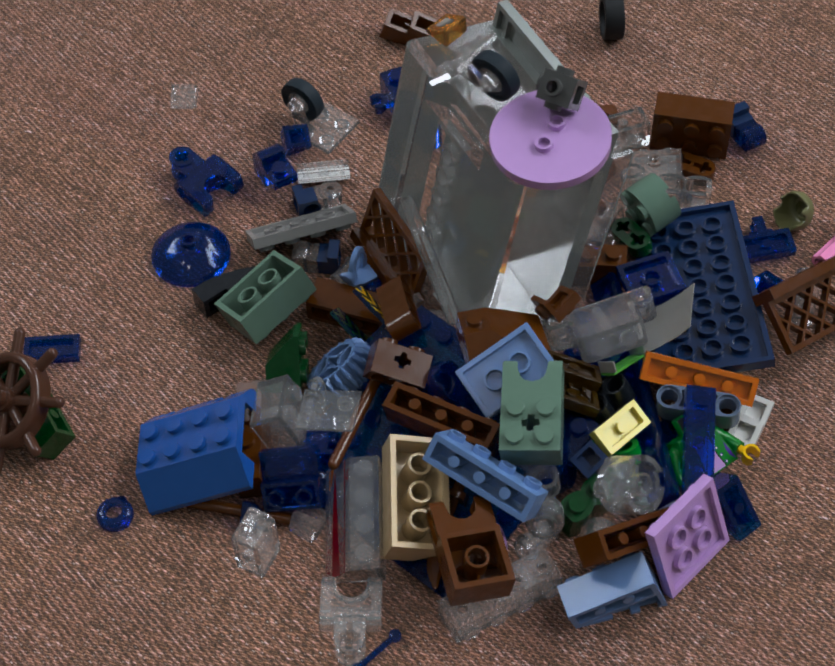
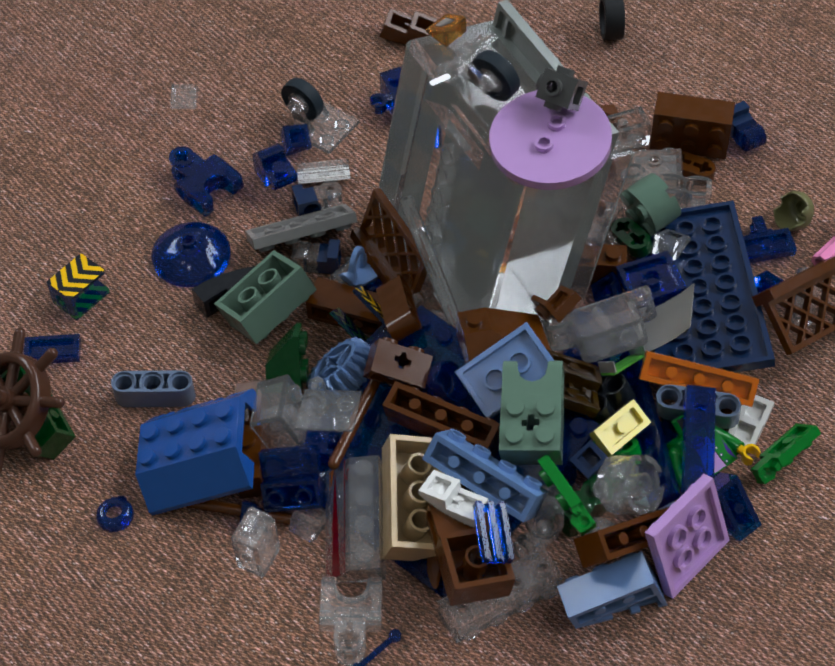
none -> piece [46,254,110,321]
none -> sand blue beam [111,370,196,407]
none -> white slope [418,470,489,528]
none -> clear blue tile [473,501,515,563]
none -> green hinge [537,455,597,536]
none -> clear slope [652,229,691,261]
none -> green hinge [750,423,821,484]

